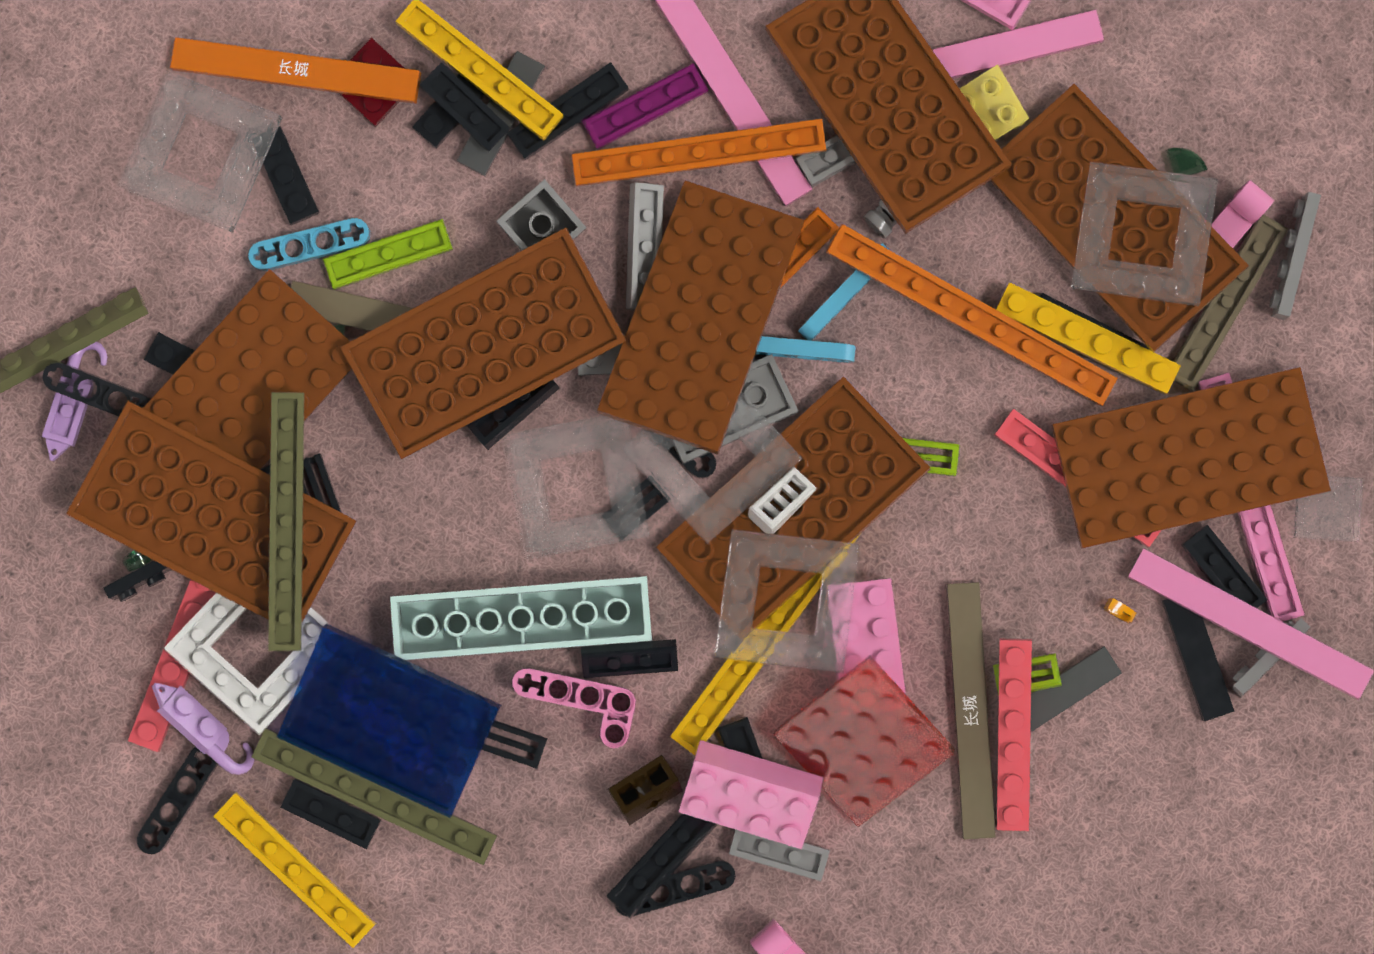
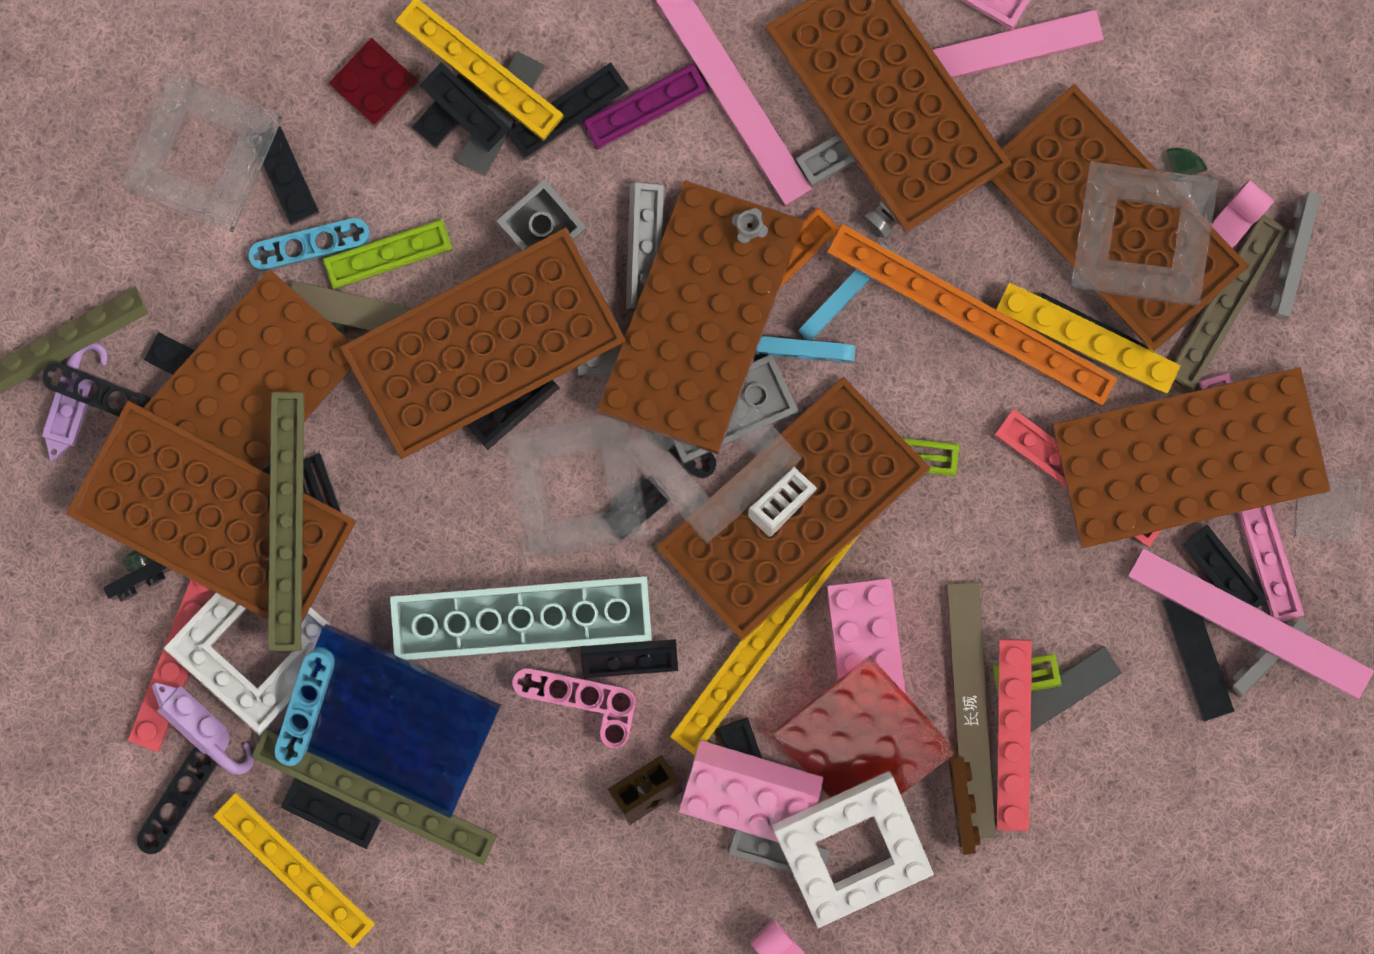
orange tile [170,37,421,104] -> none
black tile [477,718,548,769] -> none
orange plate [572,119,826,187] -> none
black tile [606,813,717,919] -> none
black beam [615,860,736,917] -> none
clear plate [715,529,860,673] -> none
light yellow hinge [960,64,1030,140] -> none
light orange tile [1104,598,1137,624] -> none
none -> medium azure beam [275,647,335,766]
none -> light grey plate [732,208,768,244]
none -> white plate [771,771,934,928]
none -> reddish brown plate [948,756,980,855]

